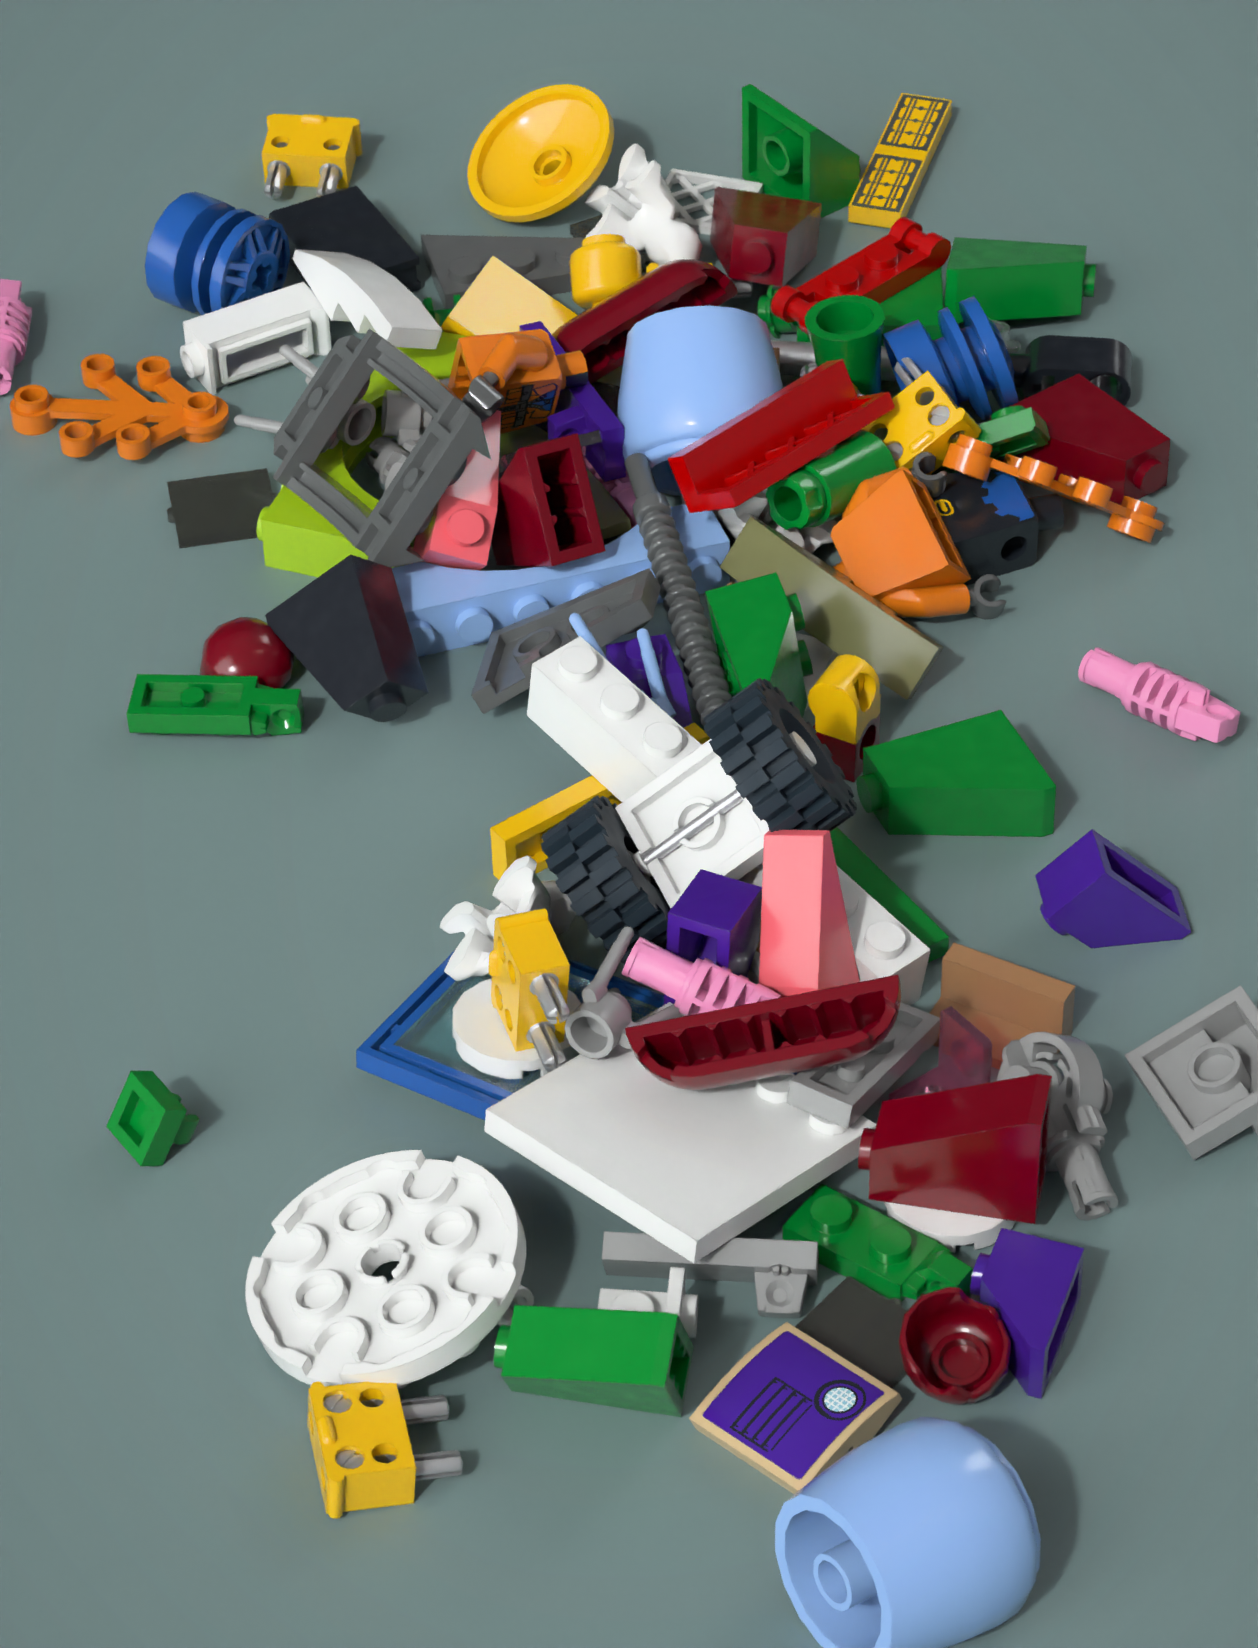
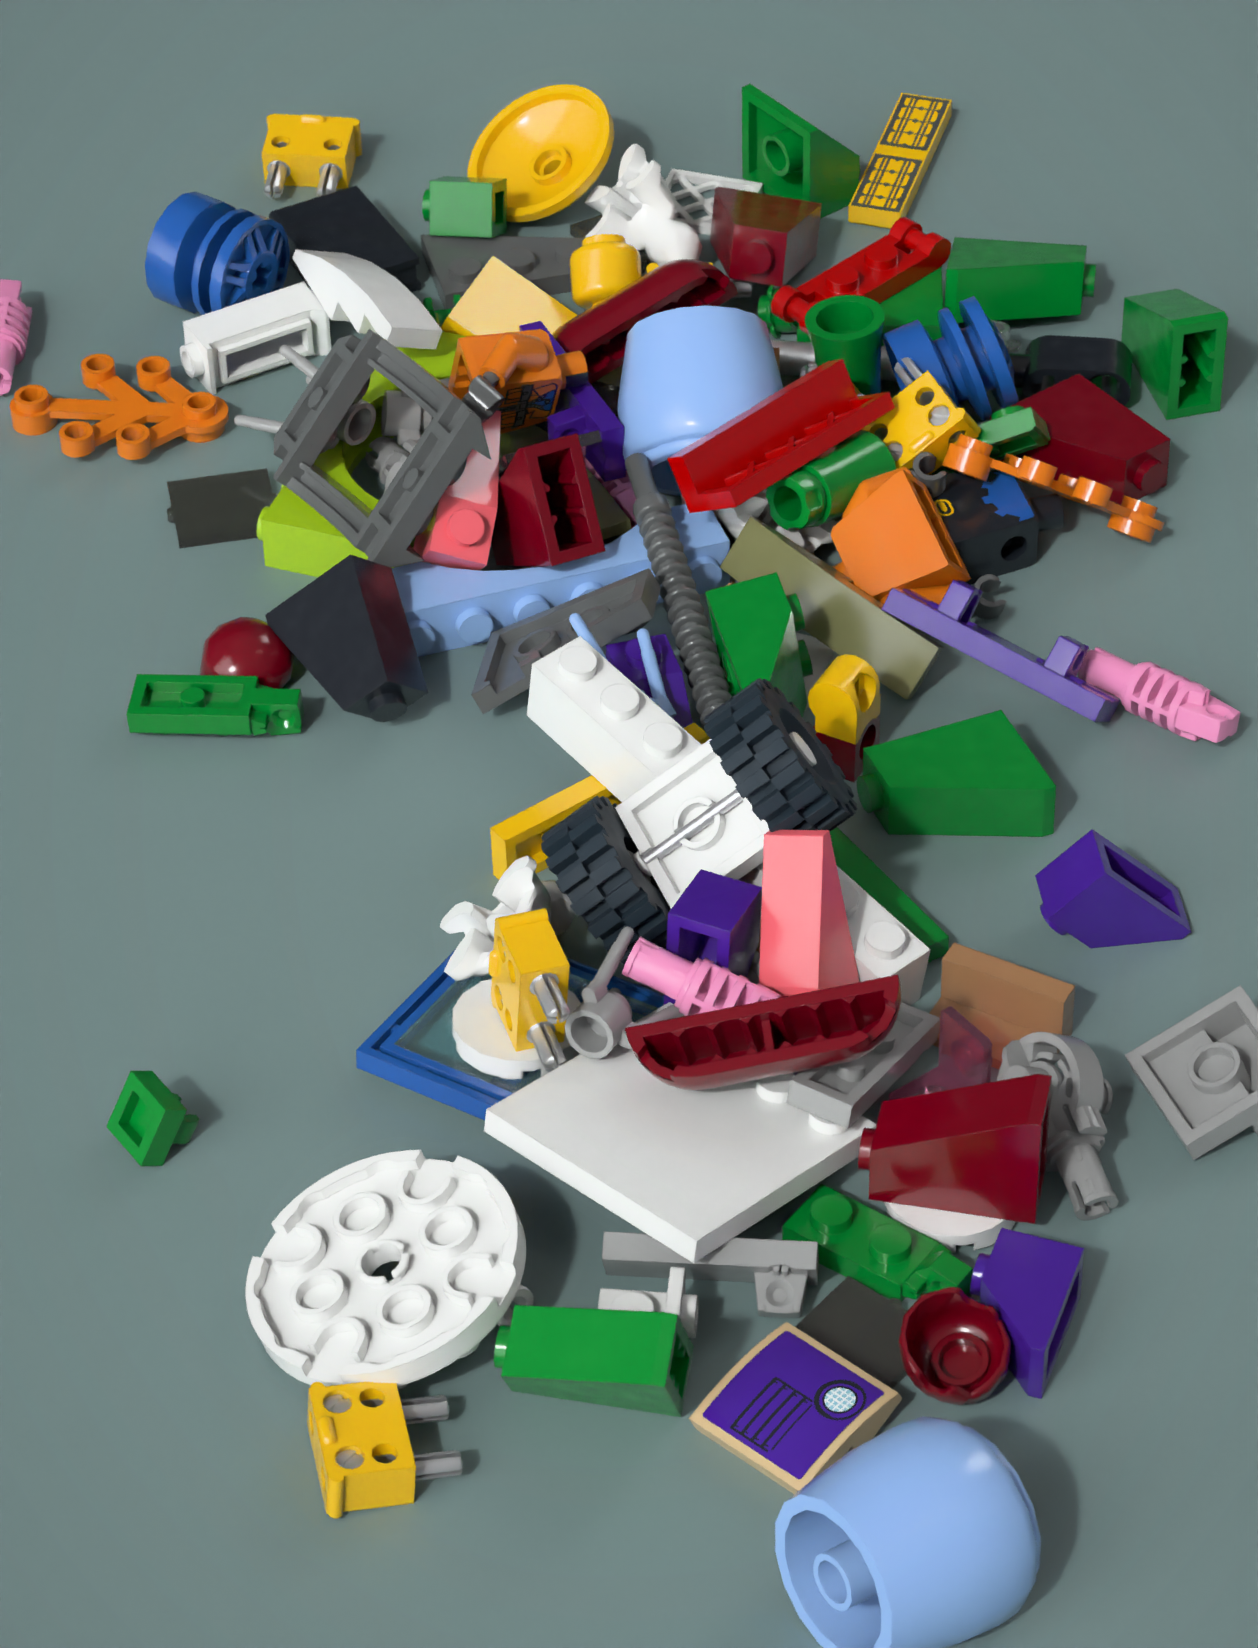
none -> brick [422,176,507,238]
none -> hinge [881,580,1120,722]
none -> green slope [1121,288,1228,420]

